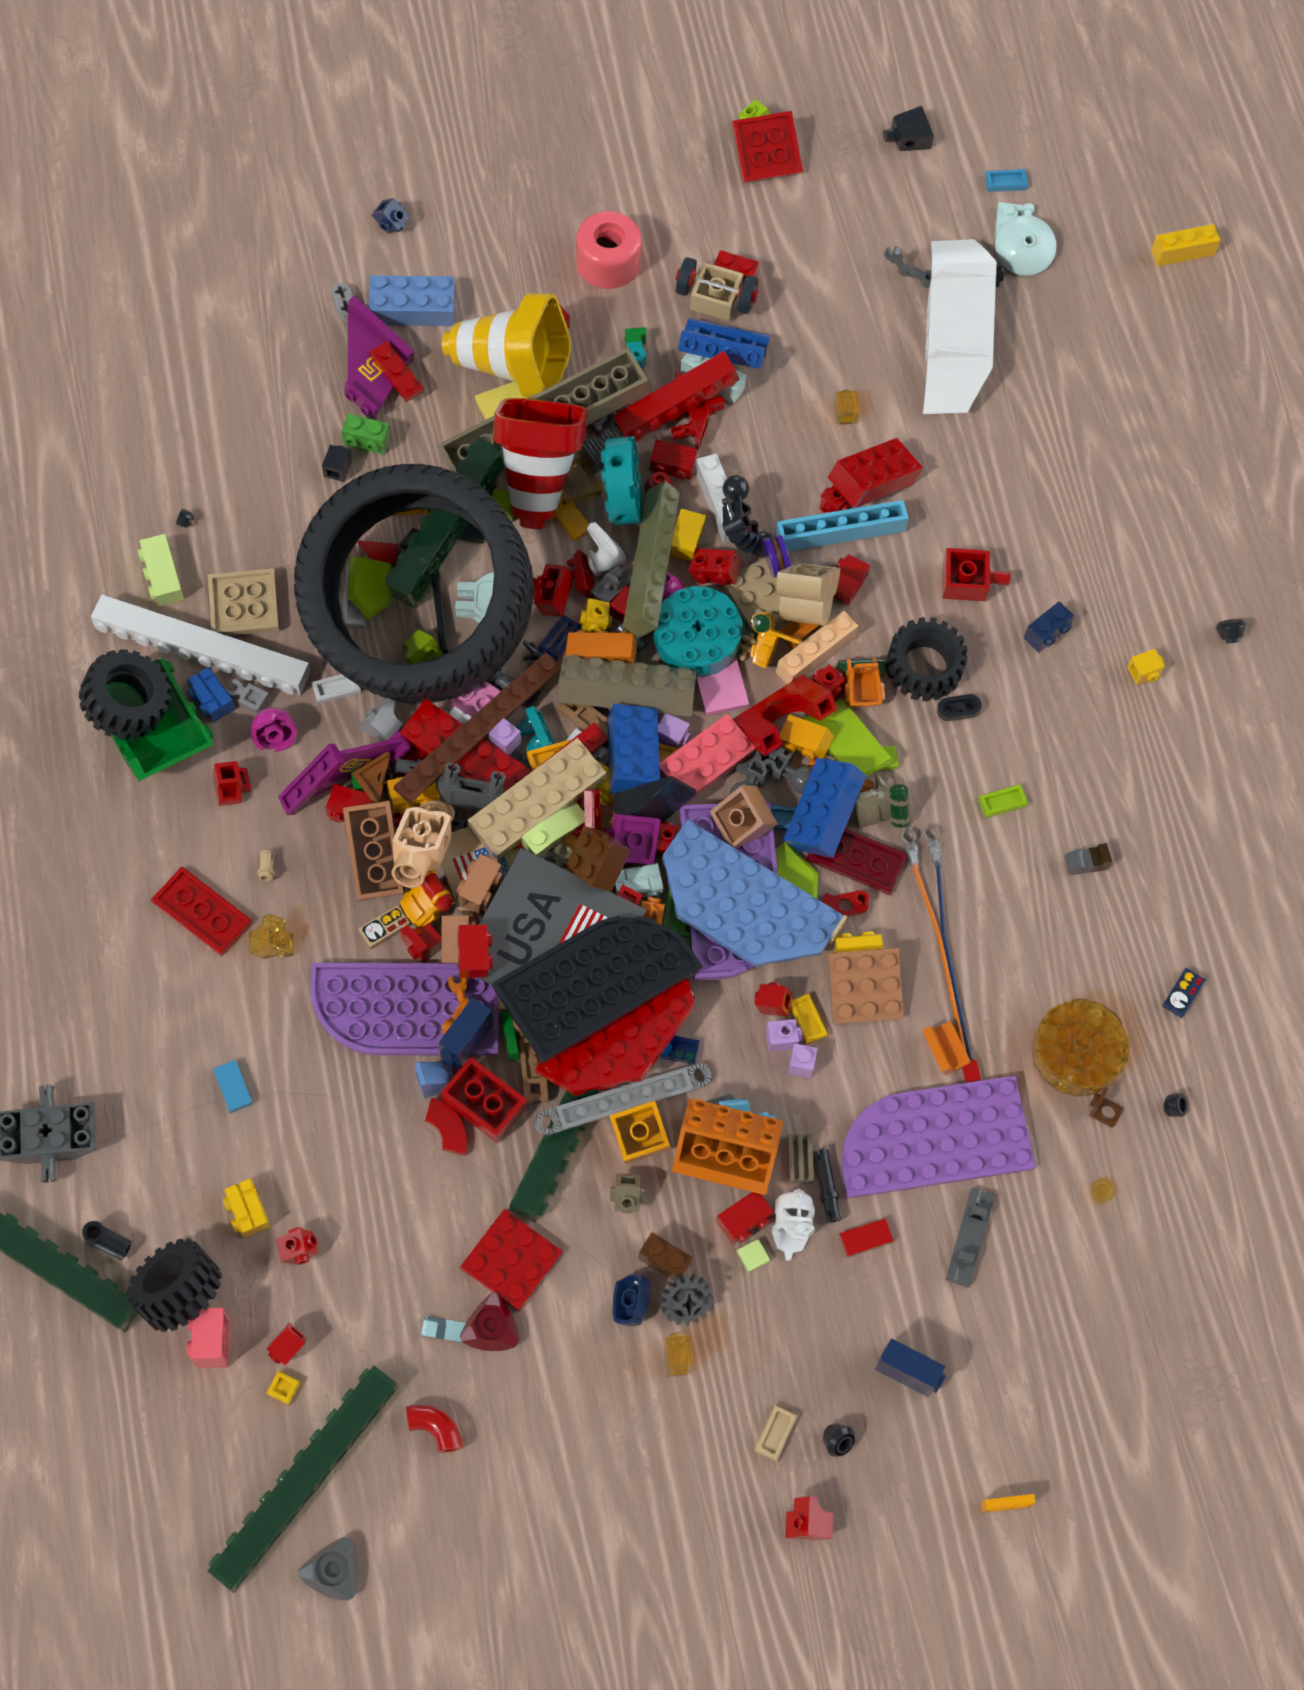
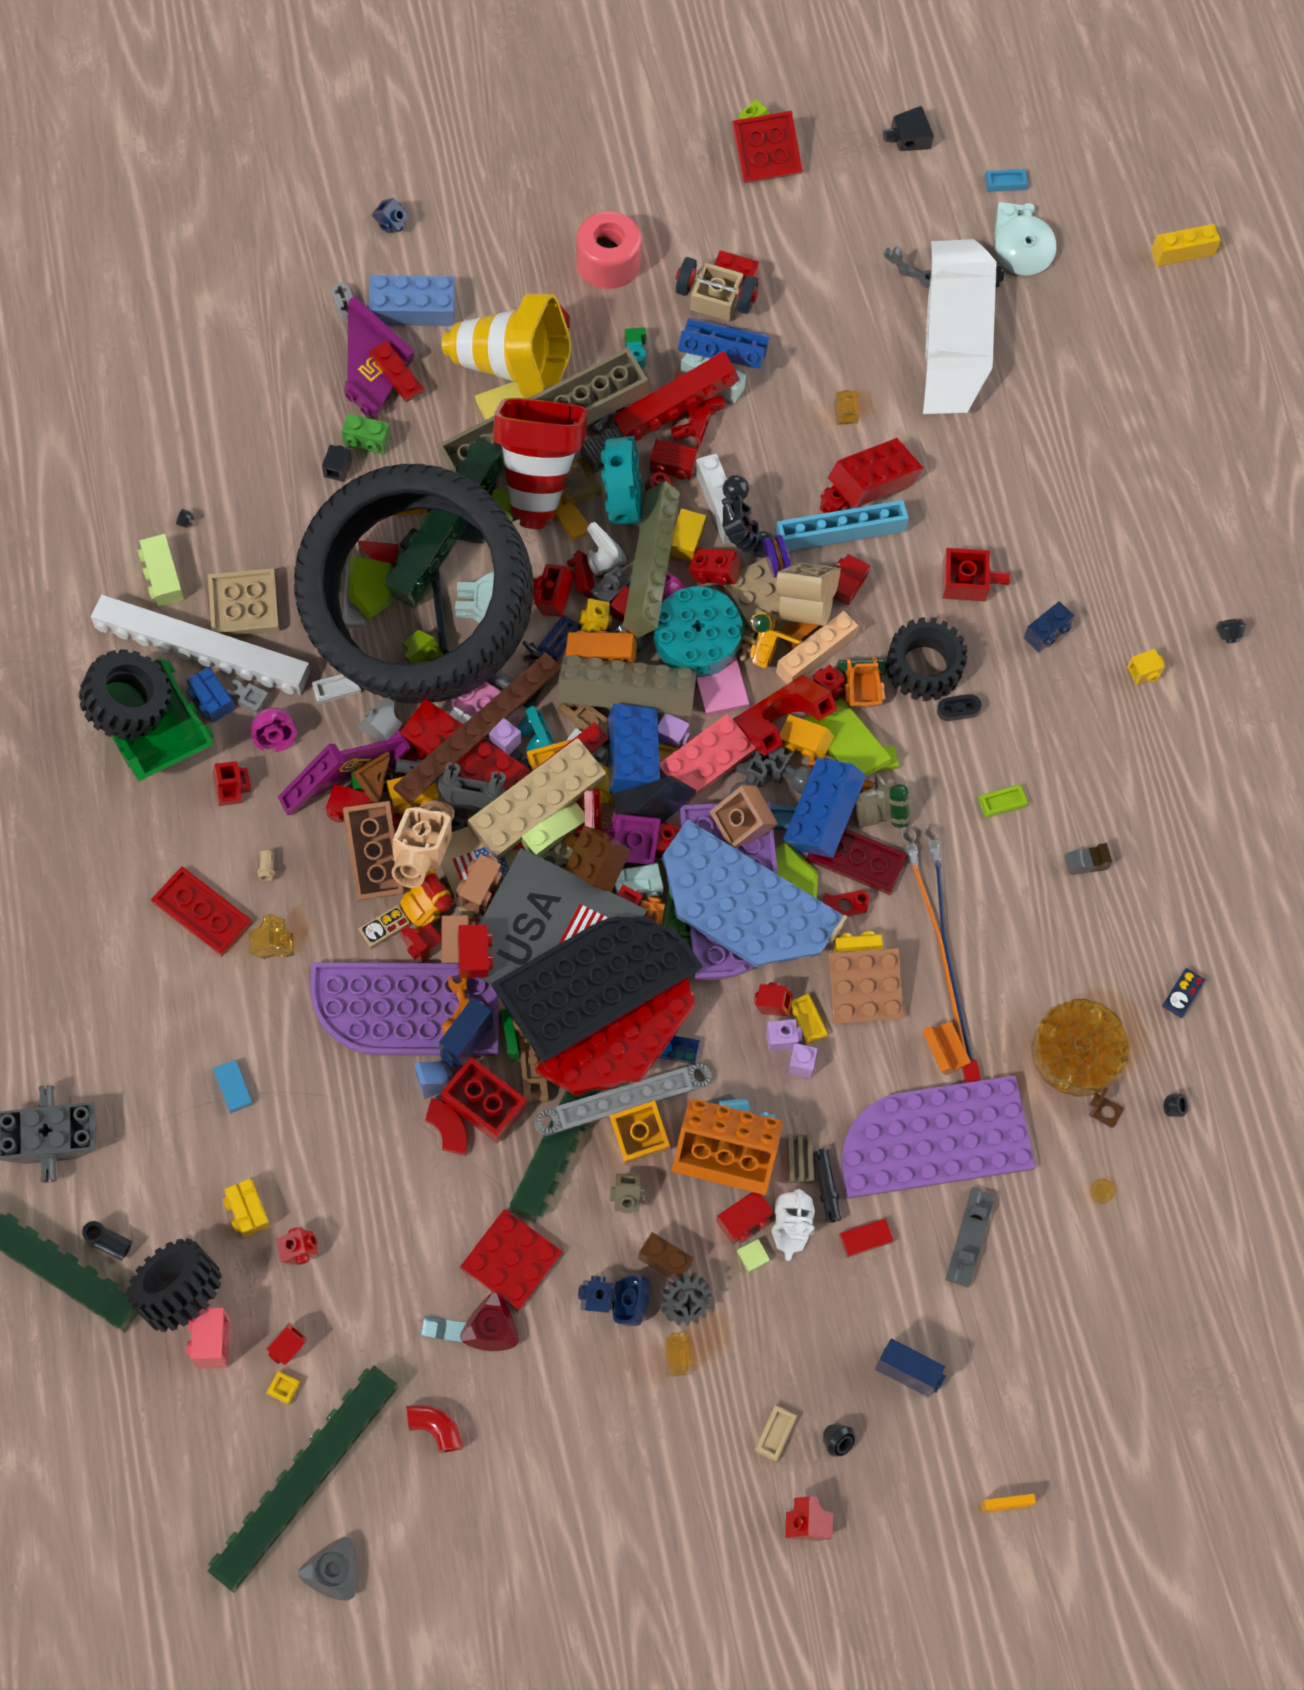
none -> dark blue brick [578,1276,615,1313]

